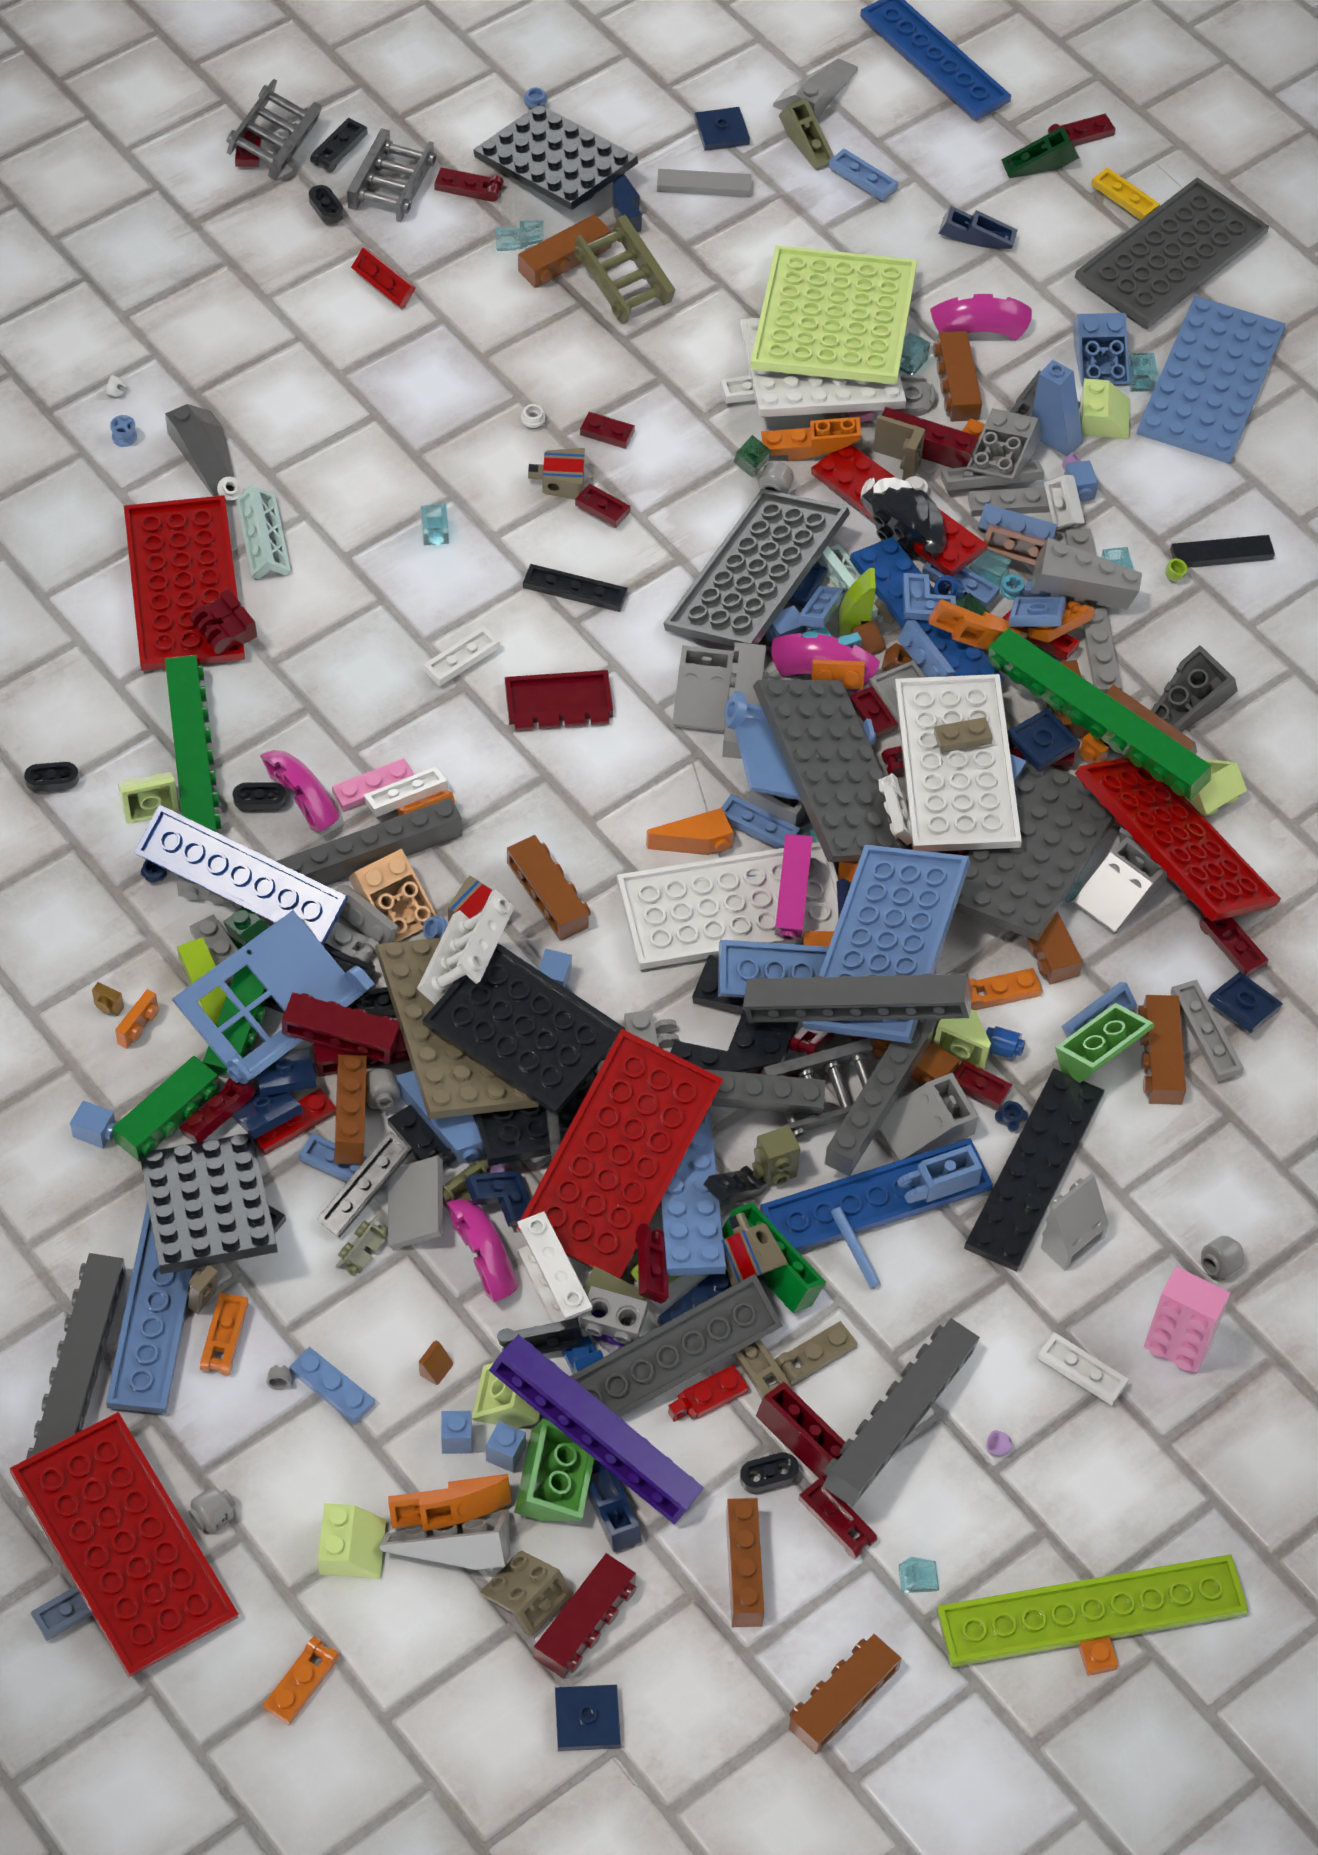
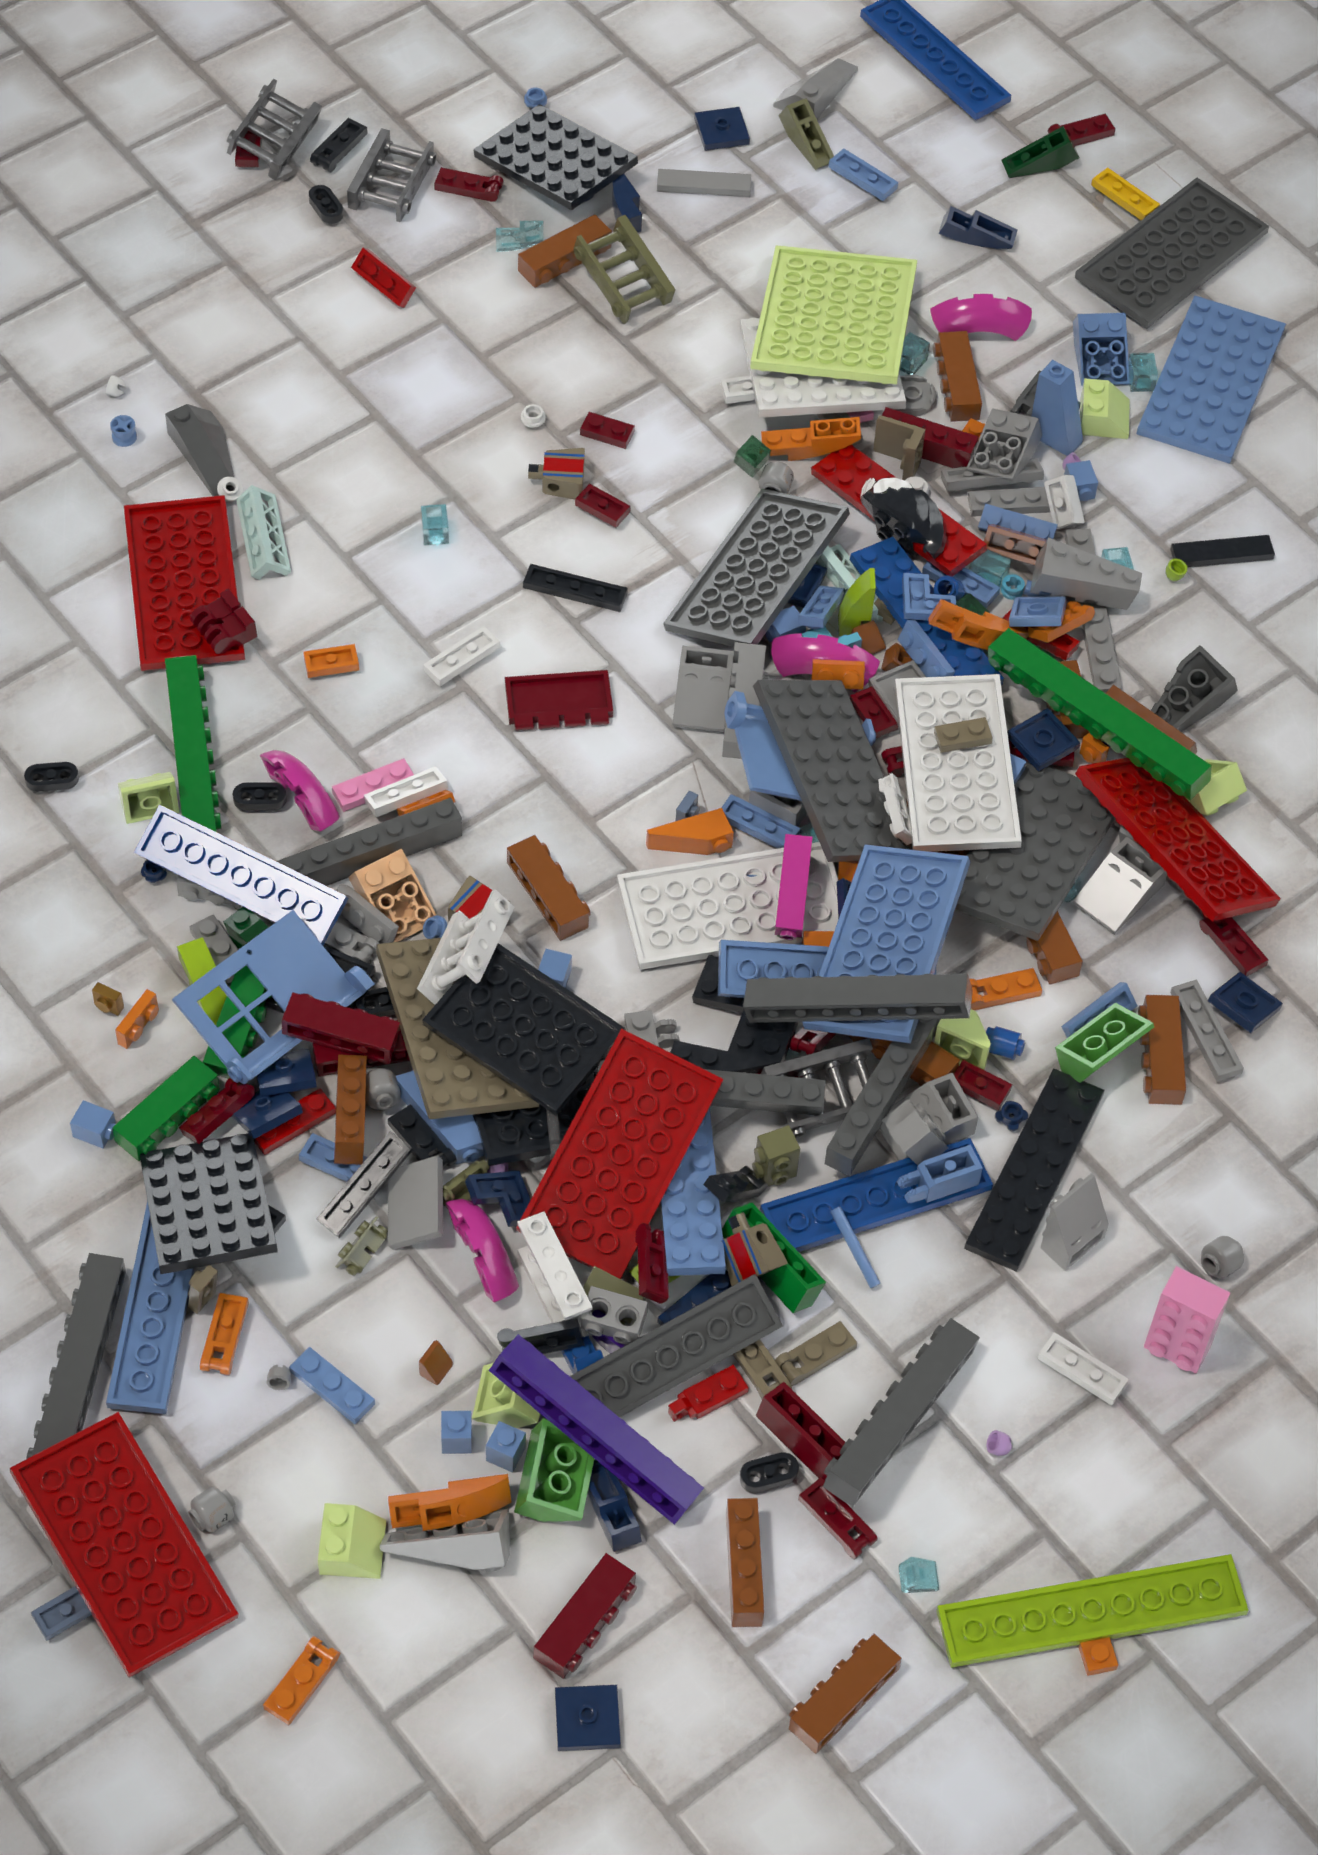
dark tan bracket [481,1551,573,1637] -> none
none -> orange plate [303,644,359,678]
none -> sand blue plate [675,791,700,821]
none -> light grey brick [882,1099,948,1165]

